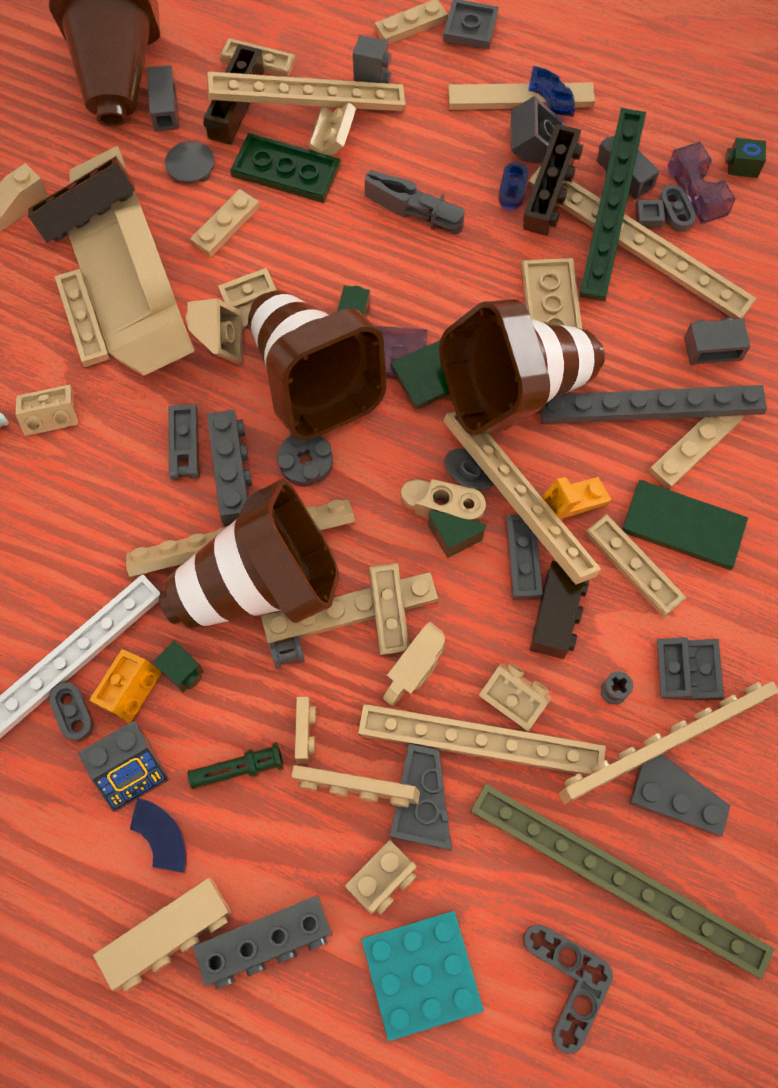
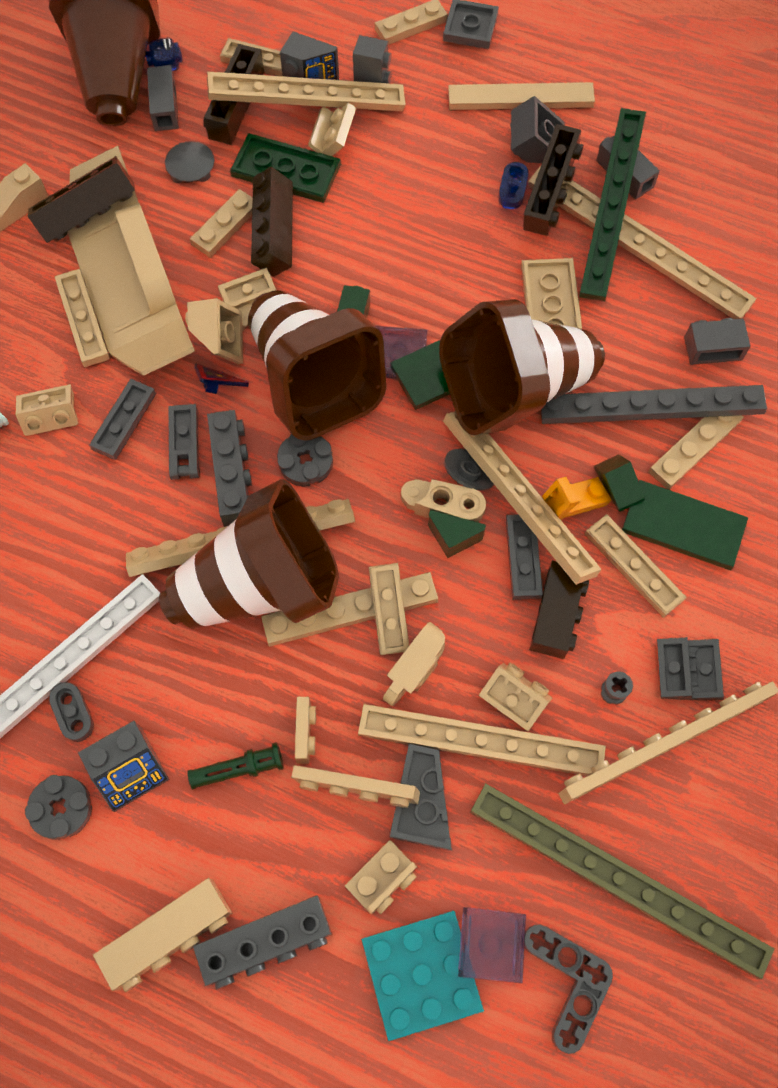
light orange bracket [89,649,161,723] -> none
clear blue tile [130,798,187,873] -> none
dark green brick [153,640,204,693] -> none
dark grey bush [269,636,305,669] -> none
dark grey arm [365,170,465,233] -> none
clear blue tile [529,66,575,117] -> none
dark grey wing [629,754,730,837] -> none
dark grey plate [635,200,665,227] -> none
dark grey plate [659,185,696,232] -> none
arch [668,141,736,224] -> none
dark green brick [725,138,766,178] -> none
none -> dark grey plate [25,775,92,840]
none -> dark grey plate [89,378,156,460]
none -> clear blue head [146,37,183,71]
none -> clear blue piece [194,364,249,394]
none -> dark brown brick [251,166,293,277]
none -> dark grey slope [280,31,339,80]
none -> tile [458,907,526,983]
none -> dark green slope [594,455,645,512]

